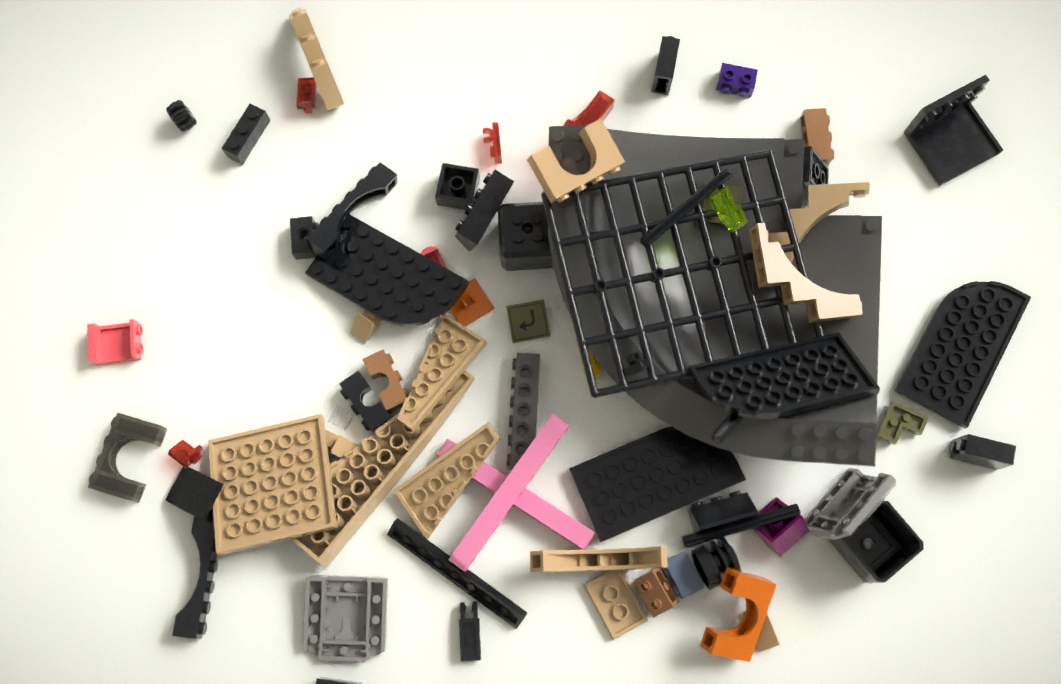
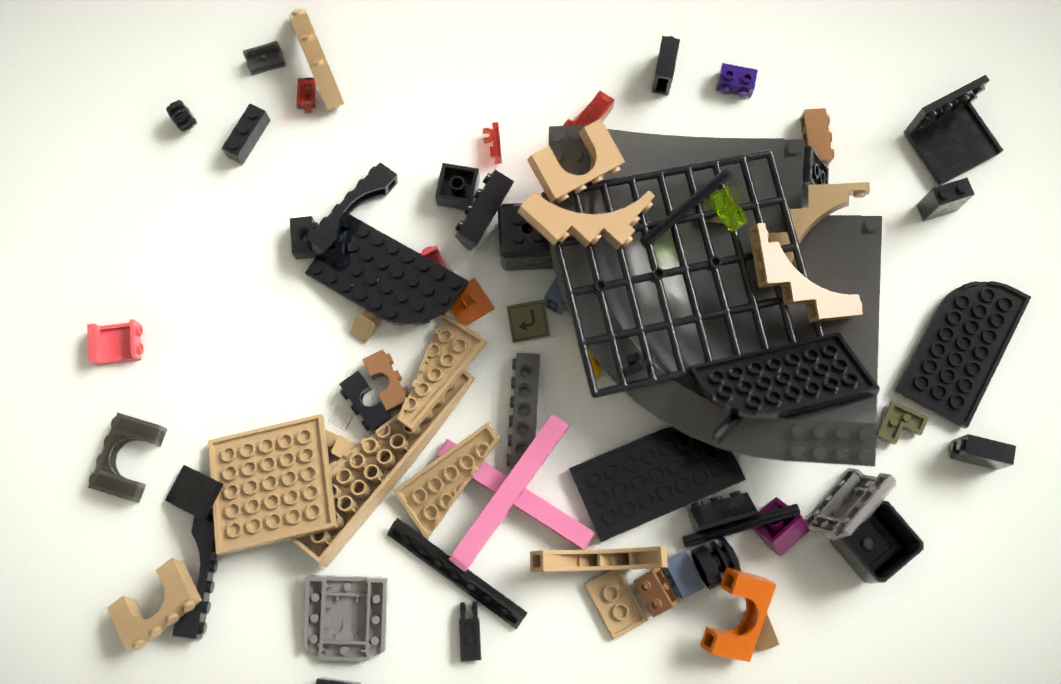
clear red bracket [168,440,203,468] -> none
none -> tan arch [107,558,202,651]
none -> dark grey hinge [242,41,286,75]
none -> tan arch [518,191,655,250]
none -> sand blue brick [544,277,566,315]
none -> black brick [916,177,975,222]

